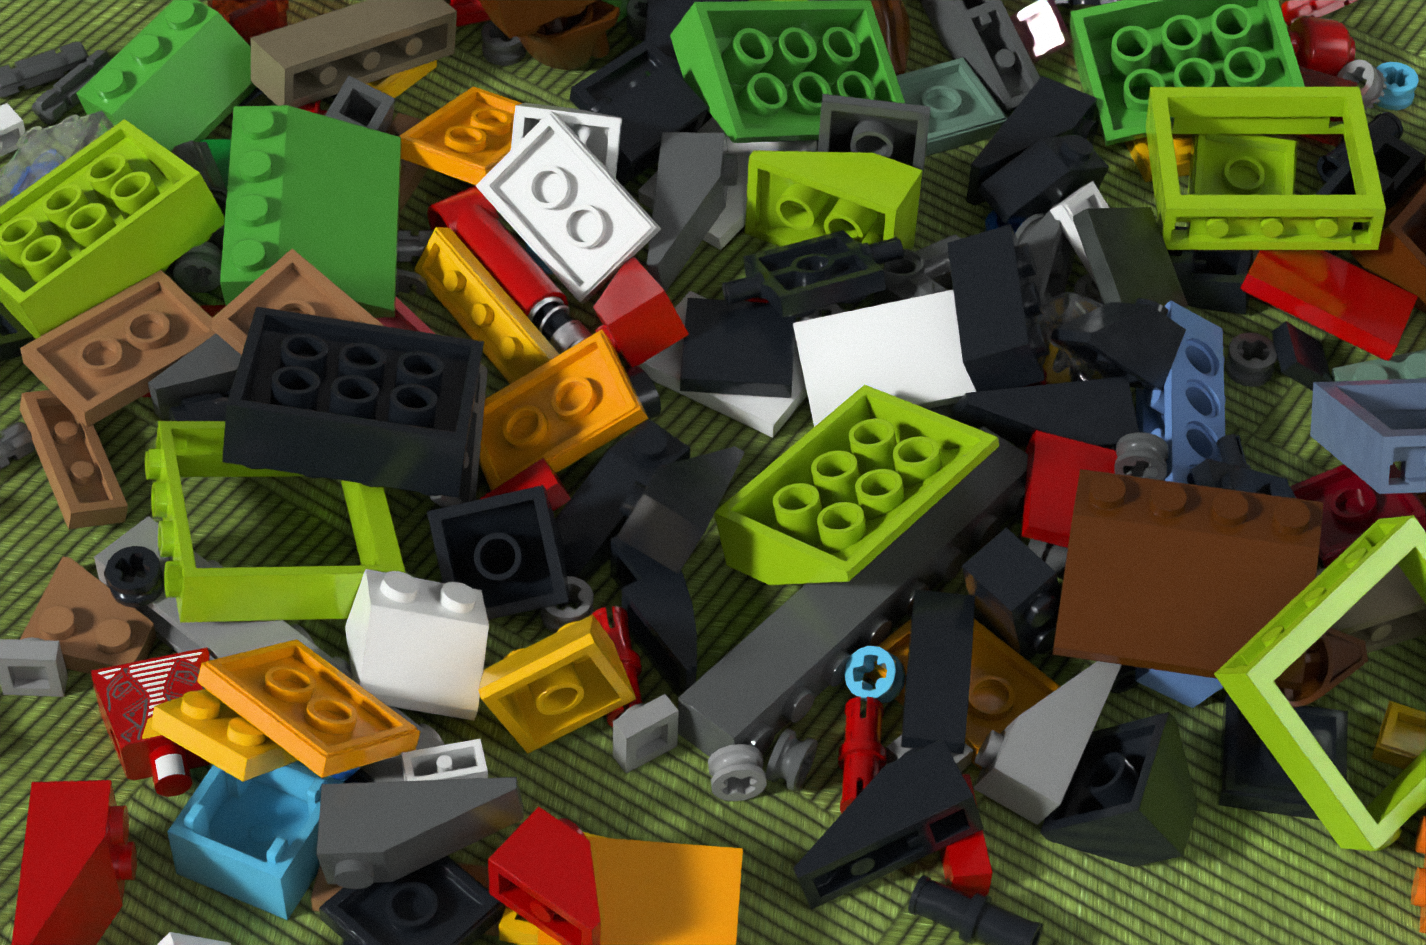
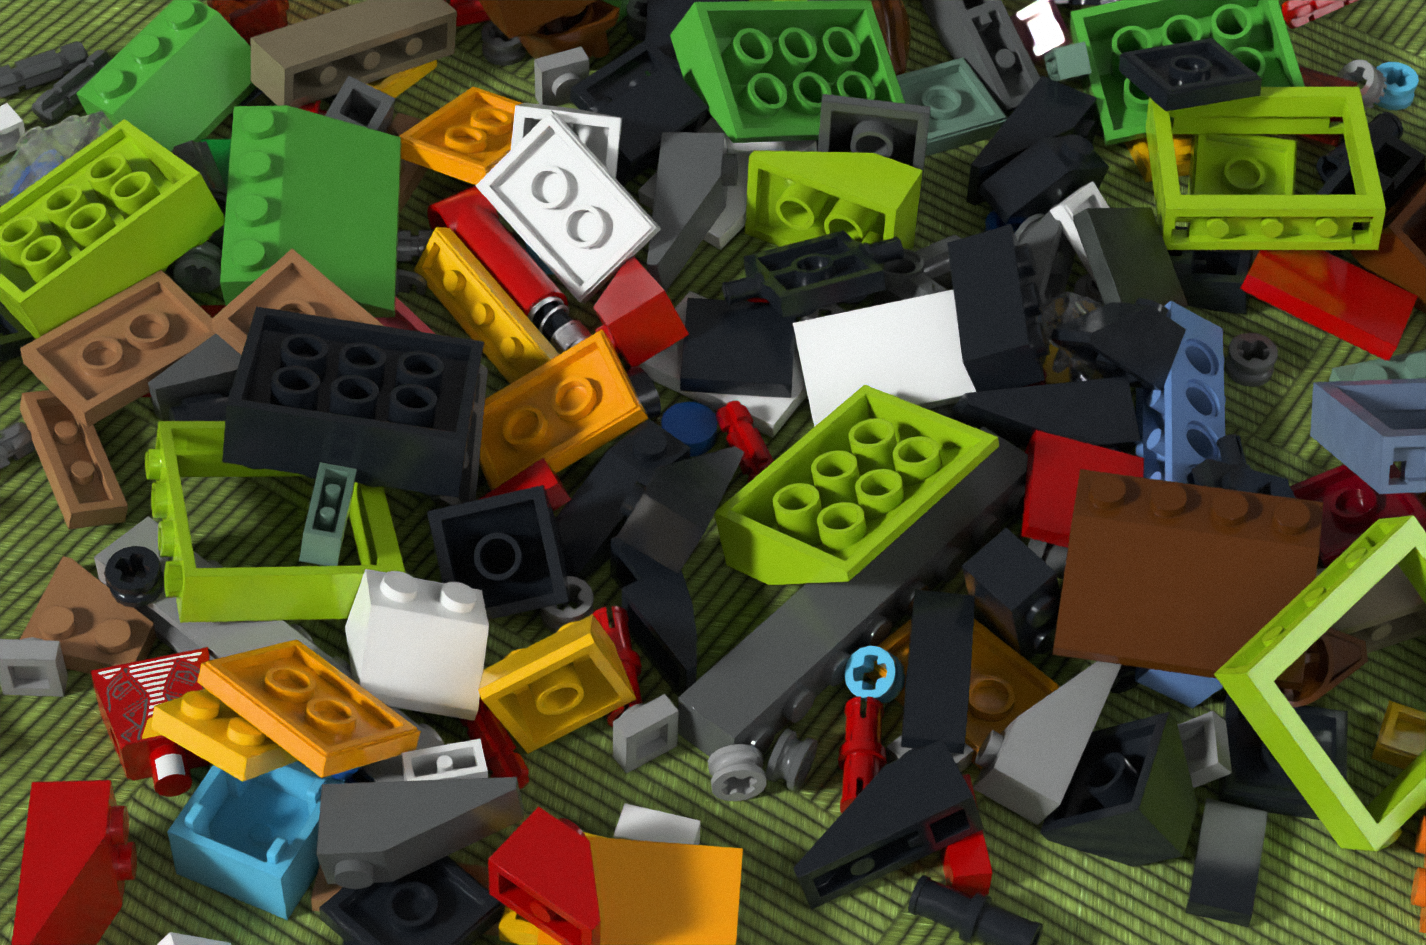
dark grey bush [1114,432,1169,480] -> none
black tile [1272,321,1332,391] -> none
red head [1288,16,1356,85] -> none
none -> sand green piece [299,462,357,566]
none -> red axle [459,697,529,789]
none -> light grey plate [534,47,589,106]
none -> white piece [614,803,701,845]
none -> blue tile [661,402,717,457]
none -> red axle [716,400,774,483]
none -> sand green piece [1044,41,1092,84]
none -> black tile [1119,38,1262,111]
none -> light grey plate [1178,711,1232,788]
none -> black tile [1185,798,1268,927]

